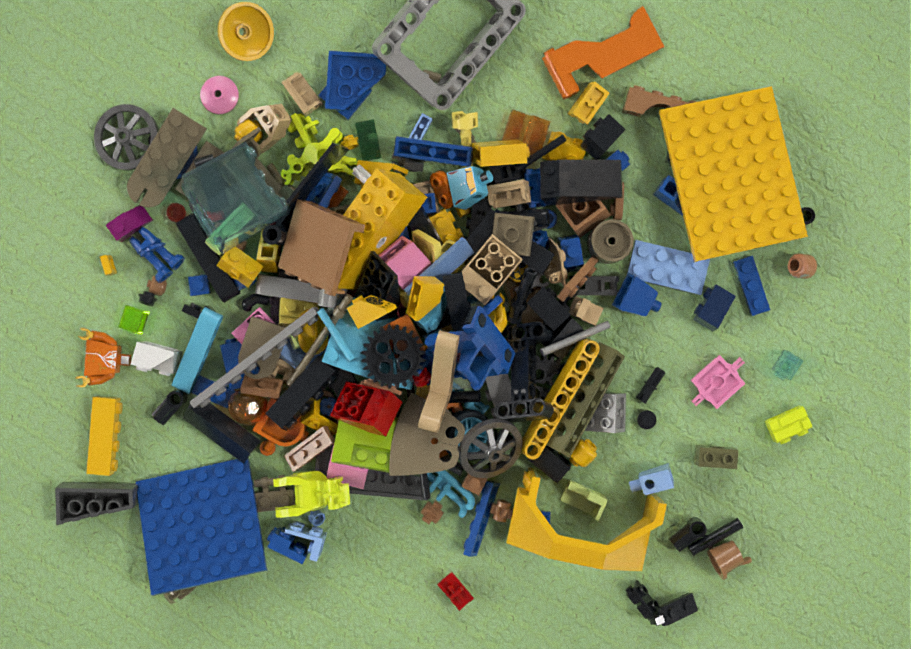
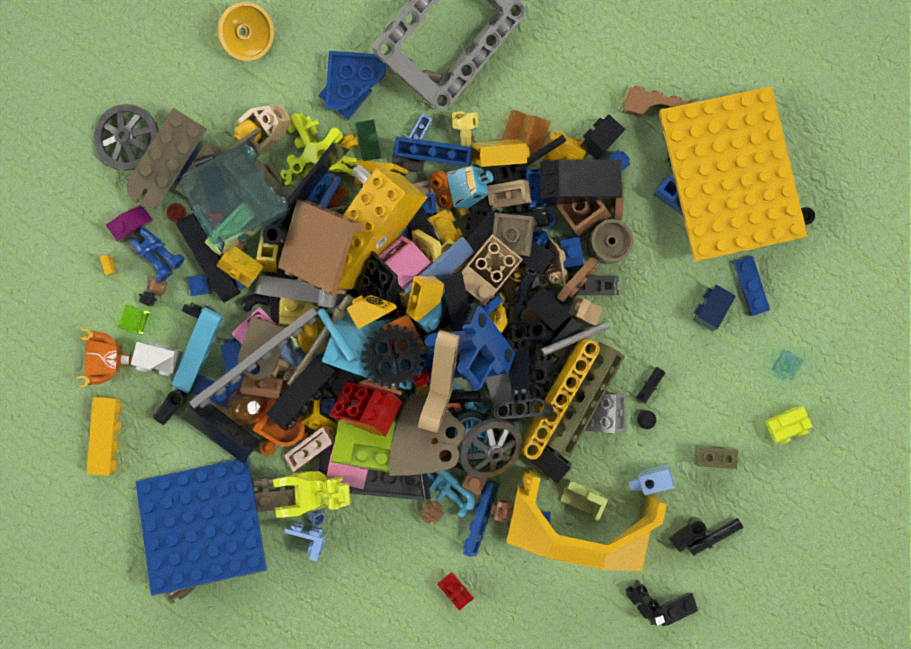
dark grey wedge [55,482,138,525] -> none
bright pink dish [200,76,239,114] -> none
blue plate [267,527,309,564] -> none
tan hinge [281,72,323,116] -> none
orange door [542,6,665,100] -> none
yellow hinge [567,81,610,125] -> none
yellow head [569,439,597,467] -> none
blue torso [612,272,661,316] -> none
light blue plate [626,240,710,295] -> none
bright pink plate [690,355,746,409] -> none
medium nougat hat [707,540,752,580] -> none
nougat head [788,253,817,279] -> none

